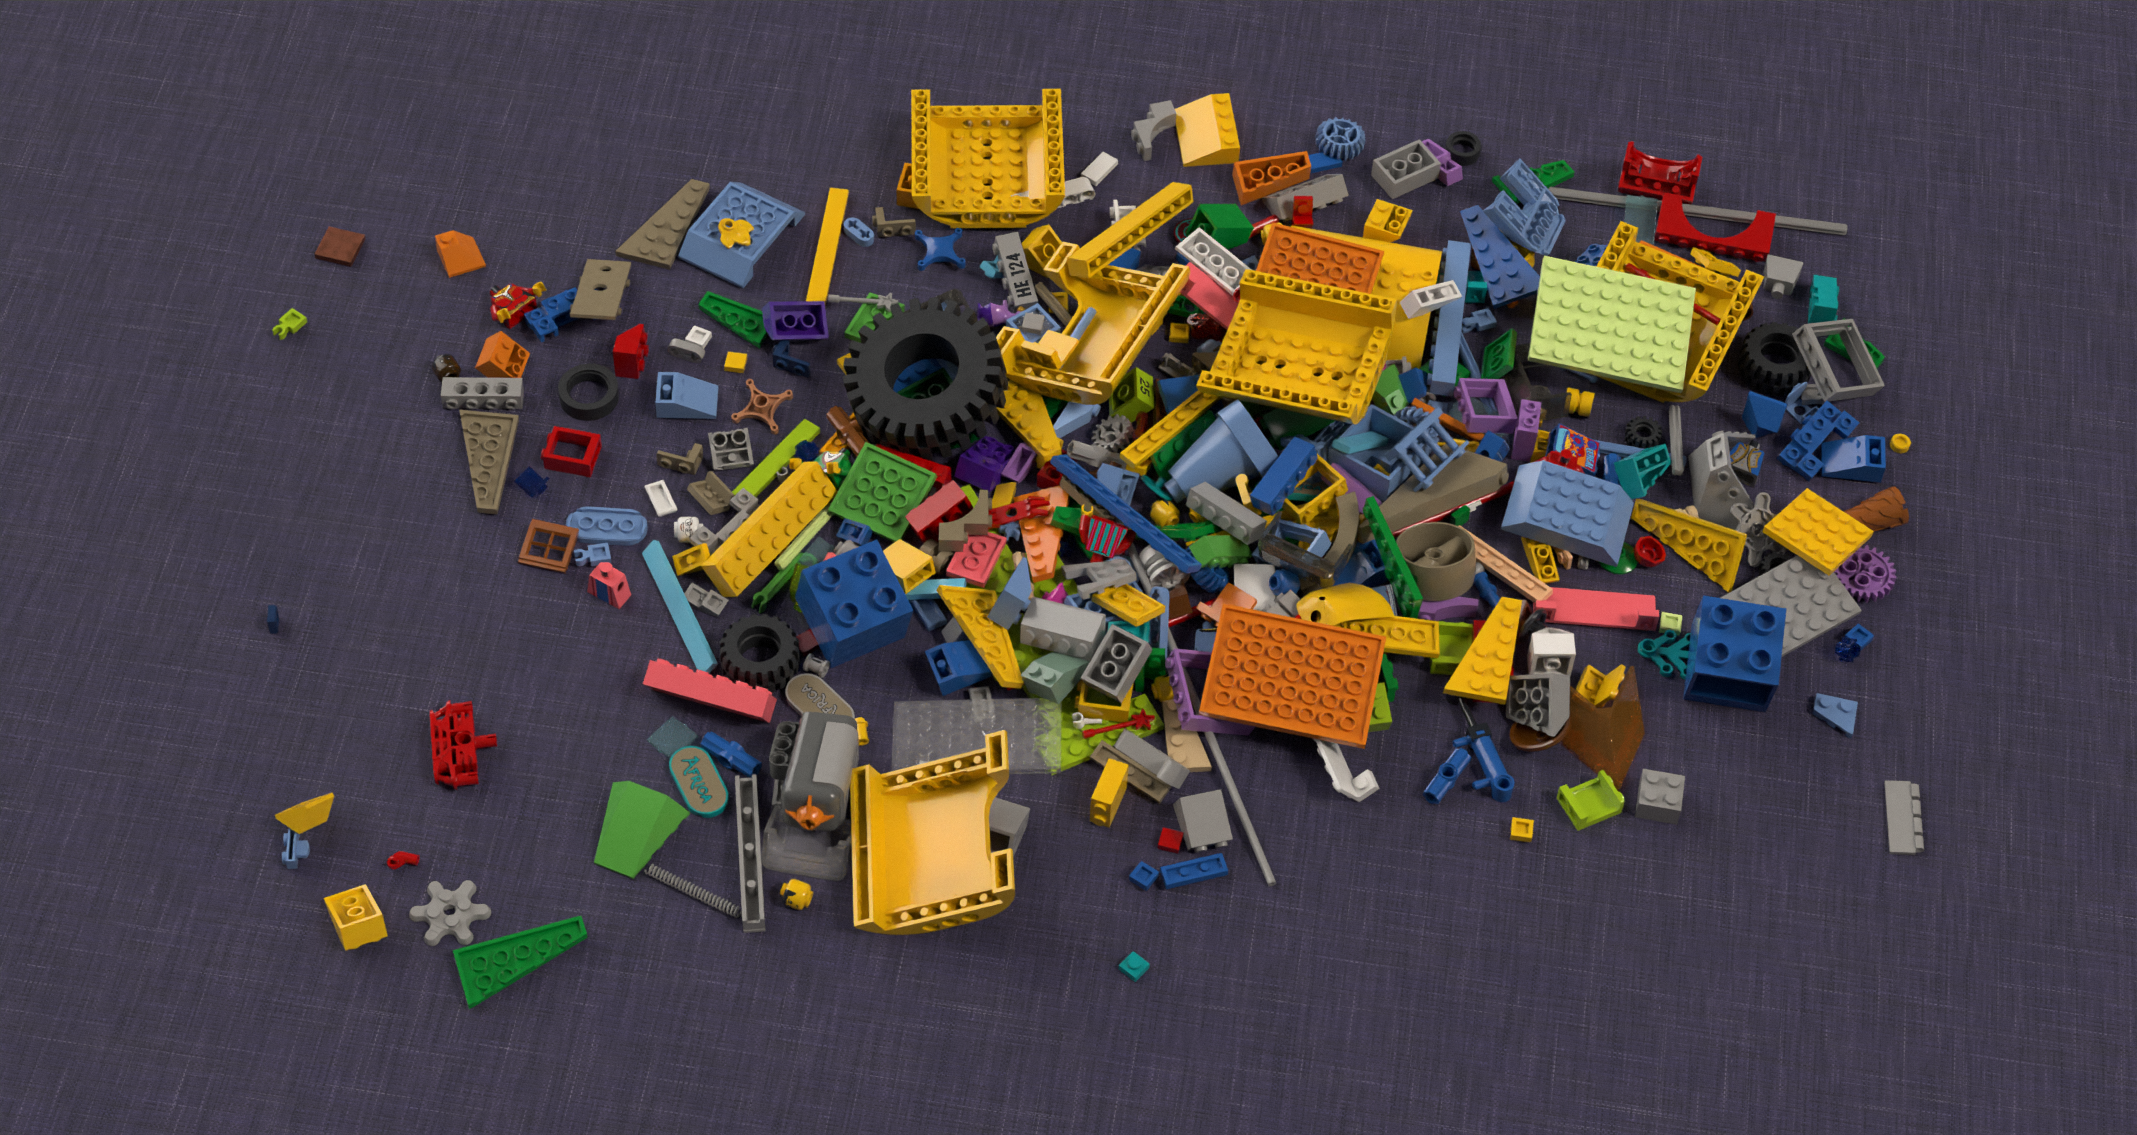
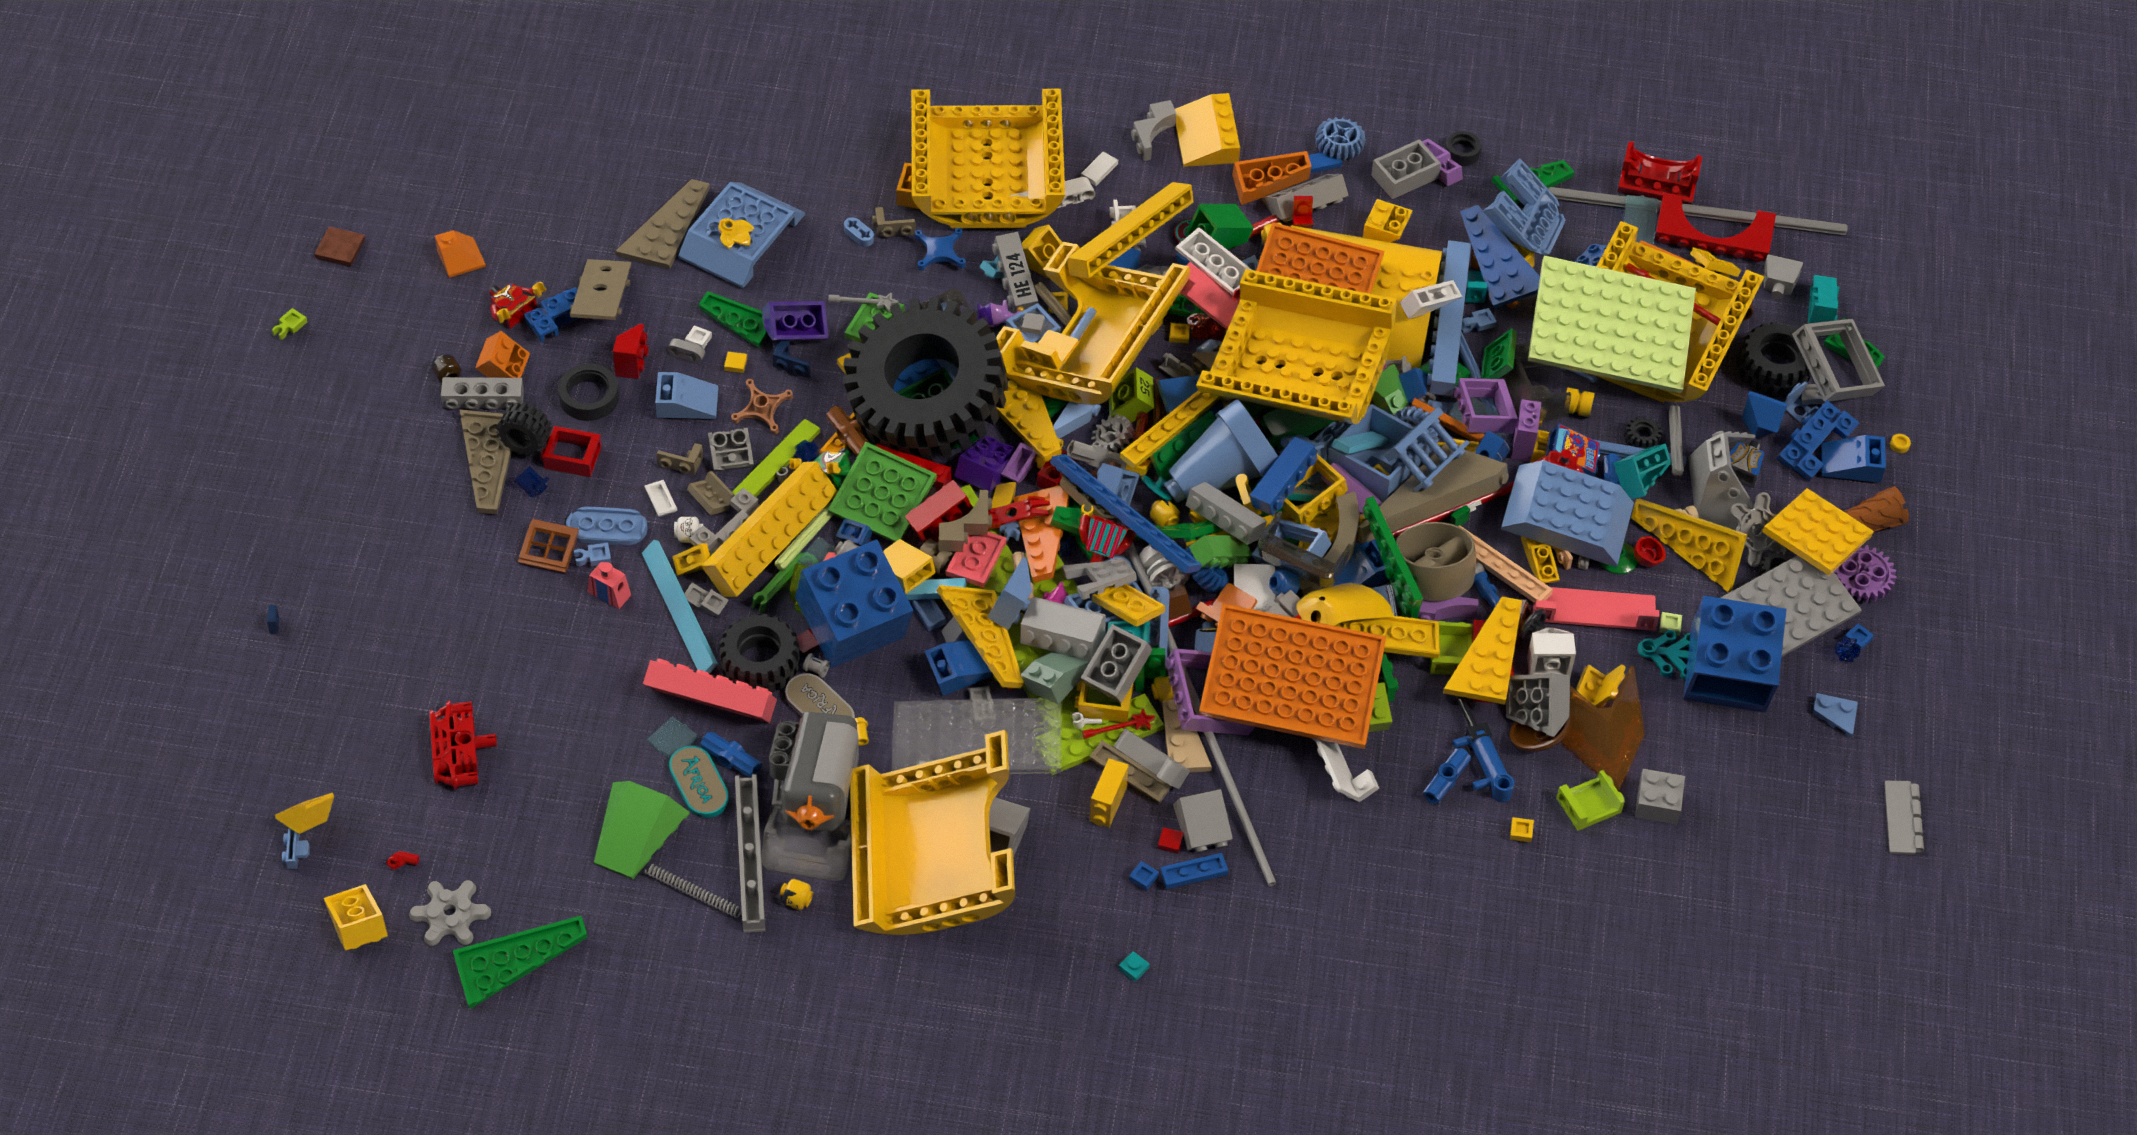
yellow tile [806,188,849,306] -> none
none -> black tyre [496,403,552,456]

